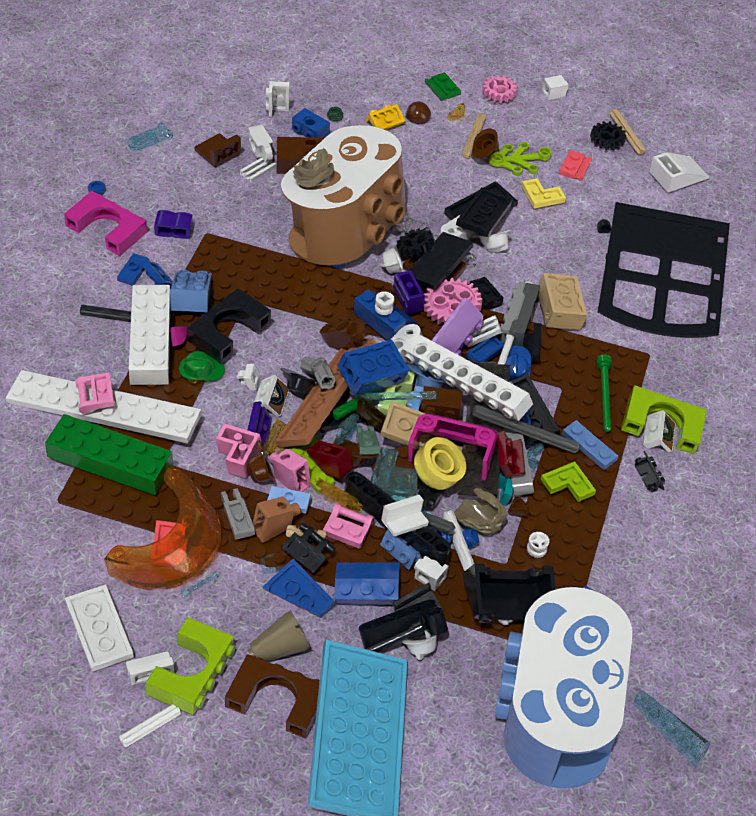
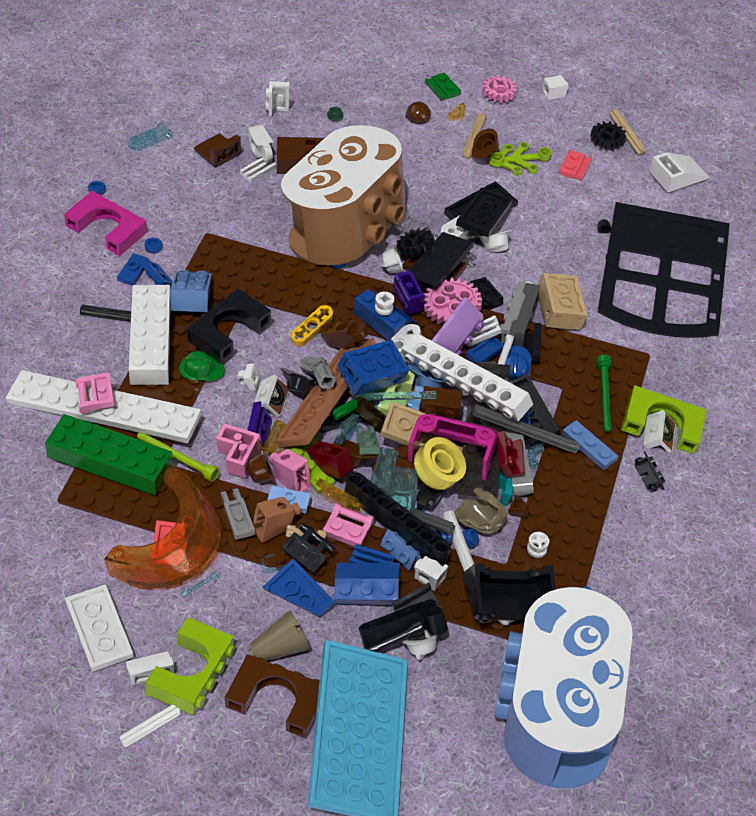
dark purple brick [154,210,193,239] -> none
dark pink tile [170,326,187,346] -> none
blue brick [292,108,330,138] -> none
dark tan hair [293,148,334,187] -> none
yellow bracket [365,104,406,130] -> none
white panel [381,495,429,536] -> none
light yellow plate [521,178,566,209] -> none
lime plate [540,462,596,502] -> none
clear light blue wing [633,690,711,768] -> none
none -> lime piece [137,432,220,482]
none -> blue tile [144,237,162,254]
none -> yellow beam [291,305,333,346]
none -> blue tile [349,544,395,563]

